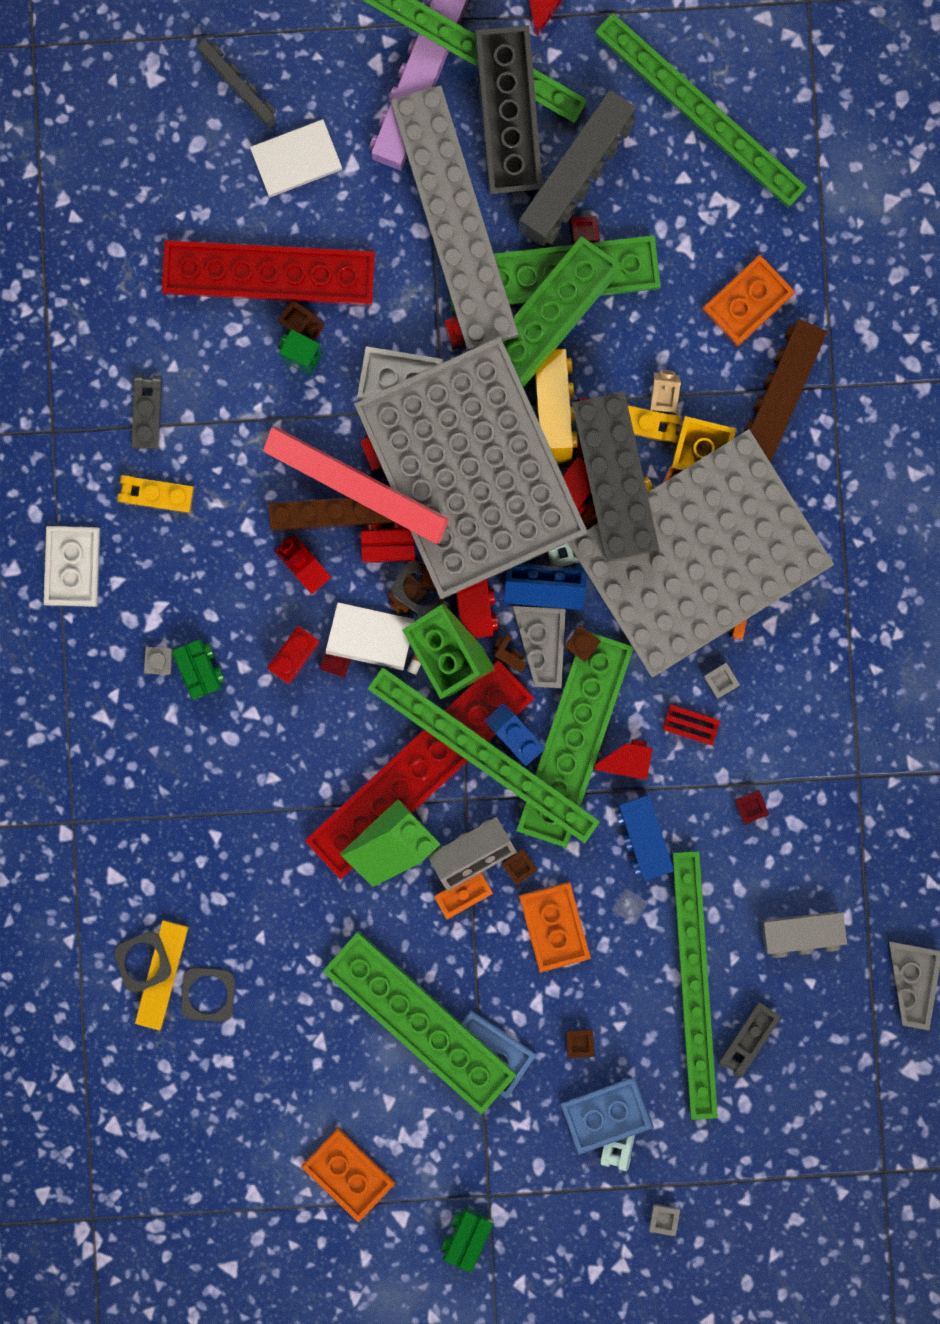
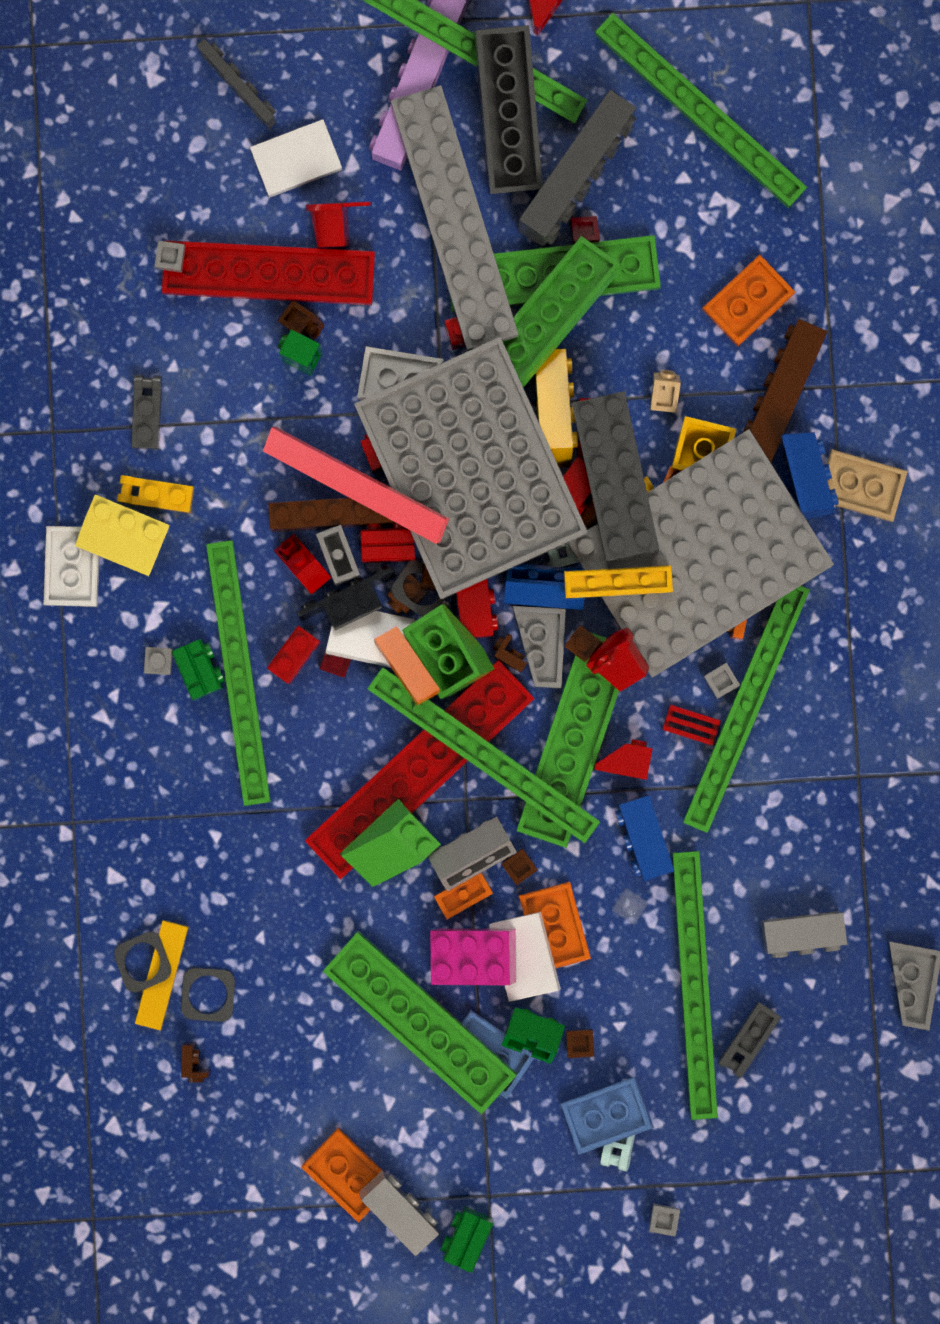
blue brick [484,703,545,766] -> none
yellow plate [628,405,682,444] -> none
dark red plate [734,790,769,825] -> none
none -> light yellow slope [75,495,170,576]
none -> light grey plate [154,241,186,273]
none -> reddish brown bracket [181,1042,211,1083]
none -> bright green plate [206,540,271,806]
none -> black bracket [297,566,397,630]
none -> red container [306,201,372,247]
none -> light grey brick [316,525,361,586]
none -> light grey brick [359,1170,439,1256]
none -> orange tile [374,626,440,706]
none -> dark pink brick [430,928,516,985]
none -> white tile [489,912,561,1002]
none -> green brick [501,1007,565,1064]
none -> yellow tile [564,565,673,599]
none -> red container [586,628,649,692]
none -> bright green plate [682,586,810,833]
none -> blue slope [782,432,839,520]
none -> tan tile [827,449,908,522]

